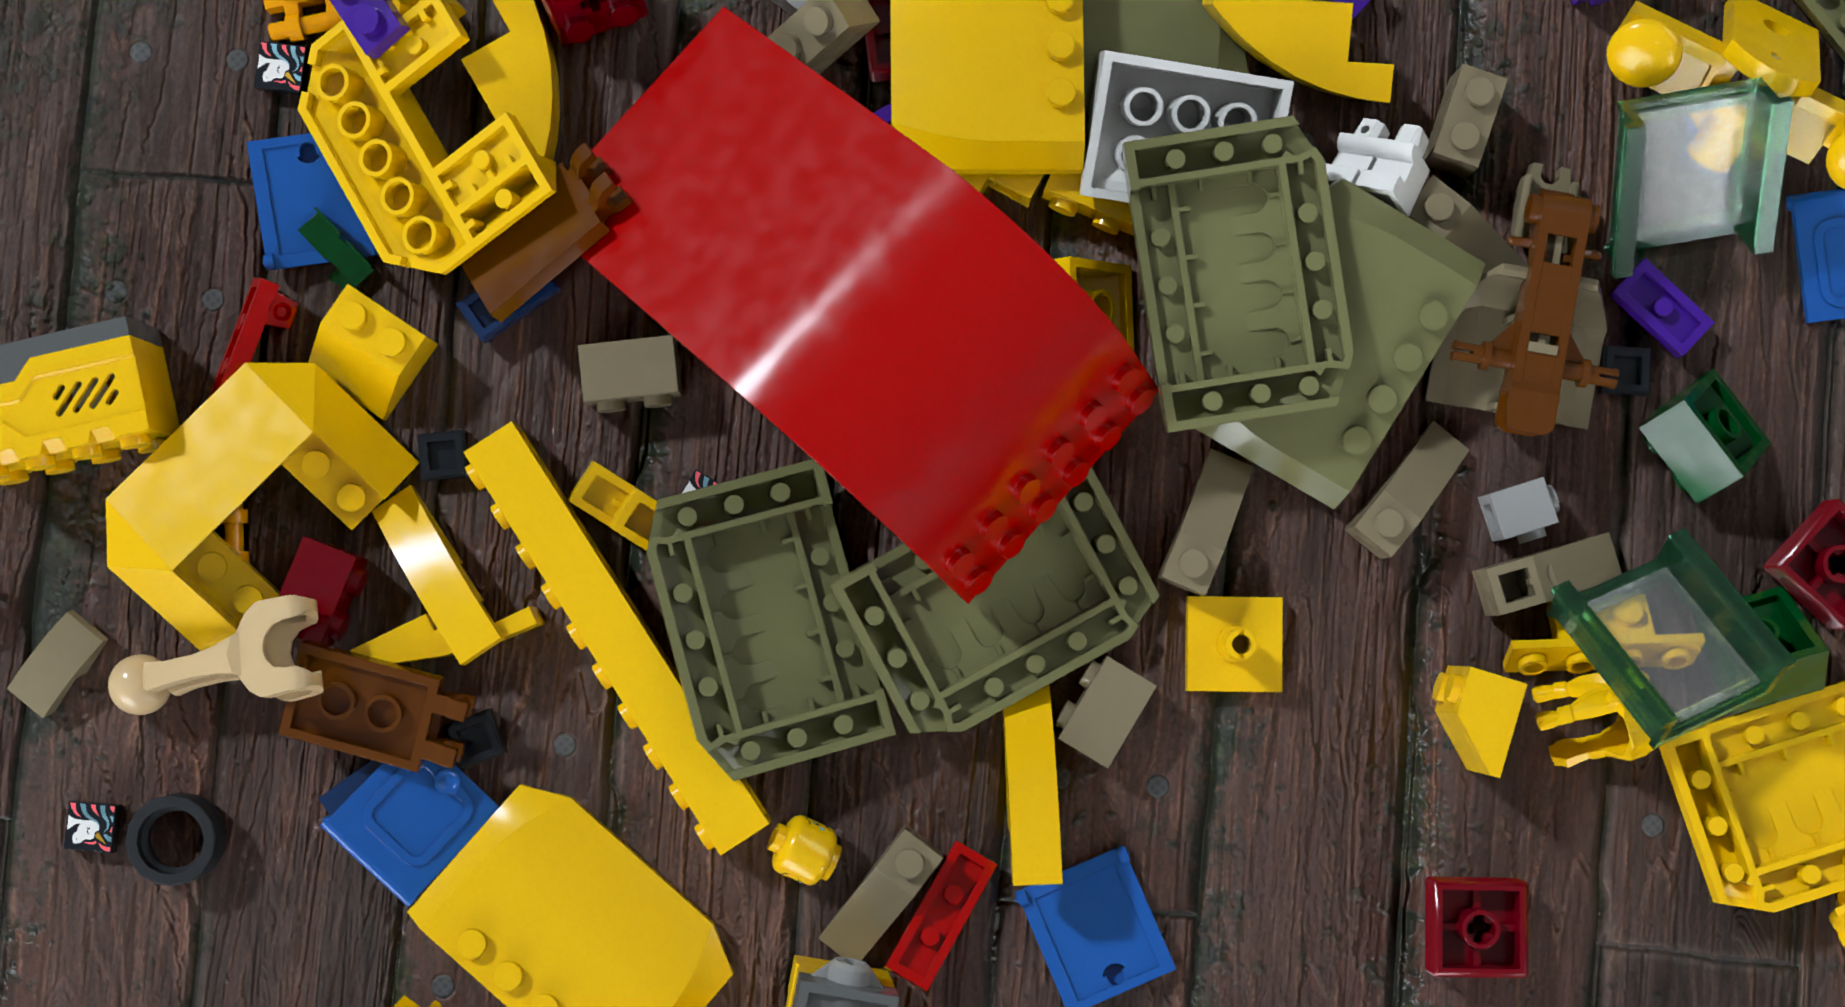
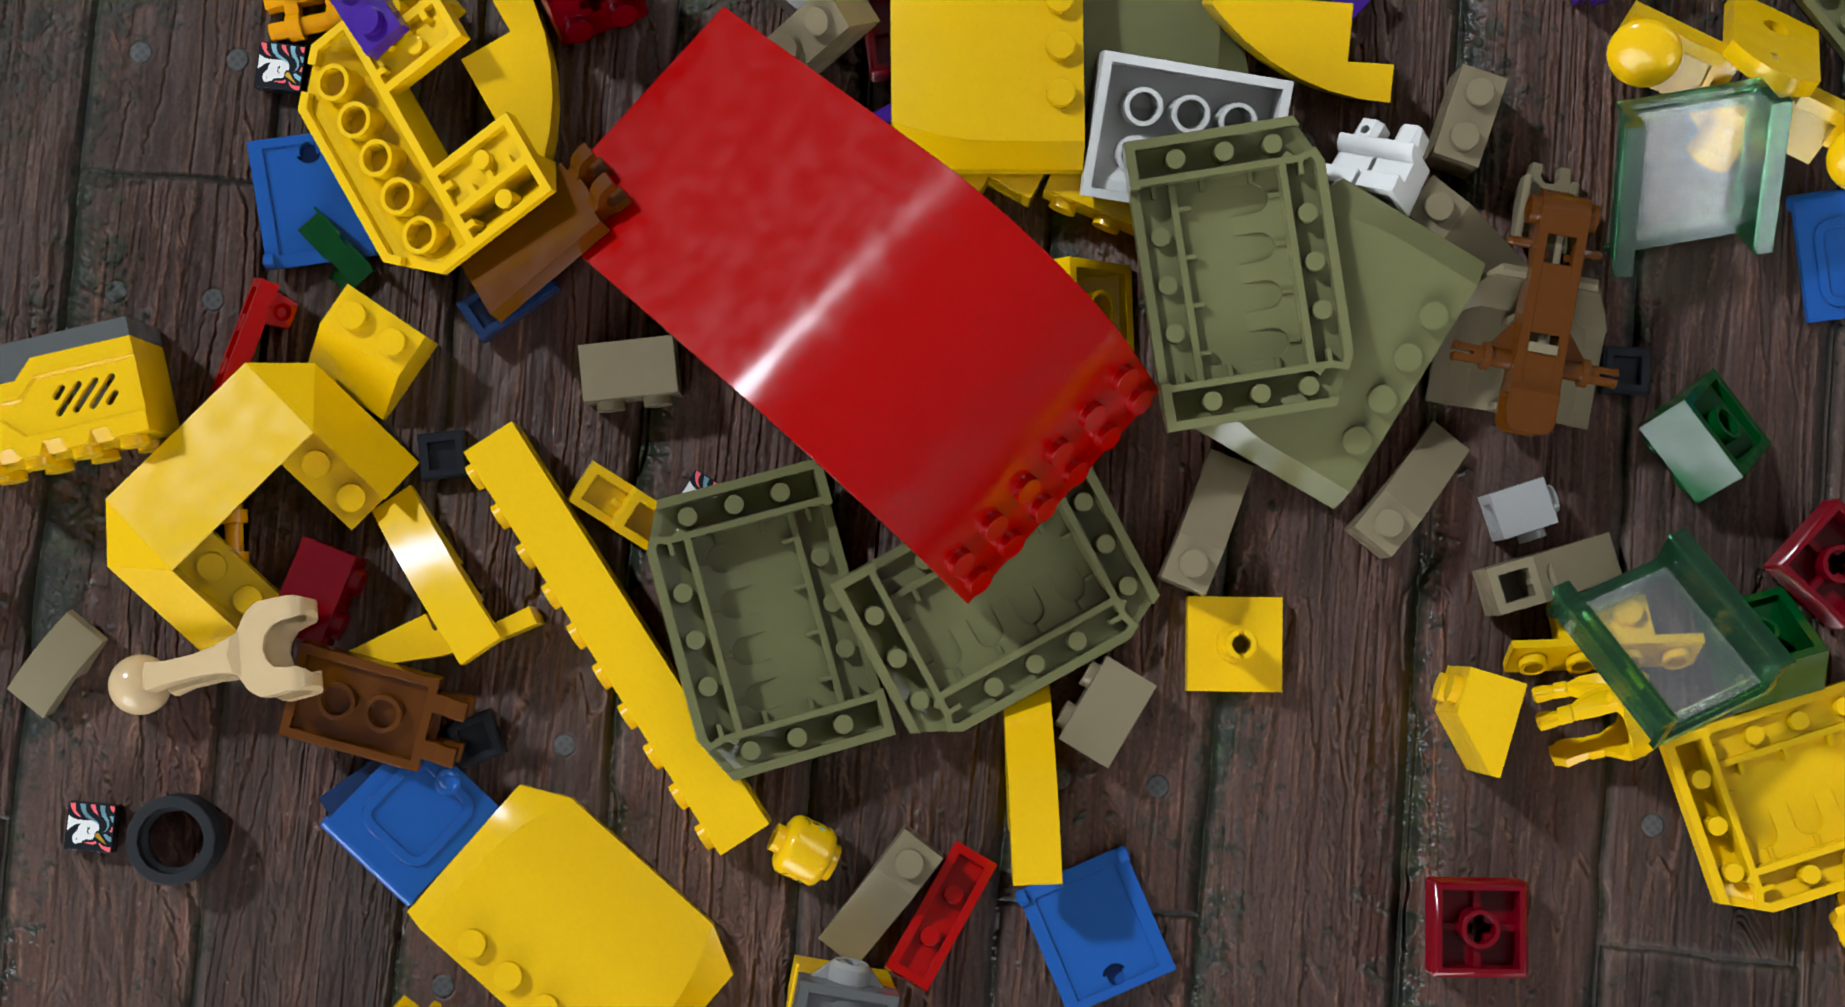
dark purple plate [1608,258,1715,359] -> none

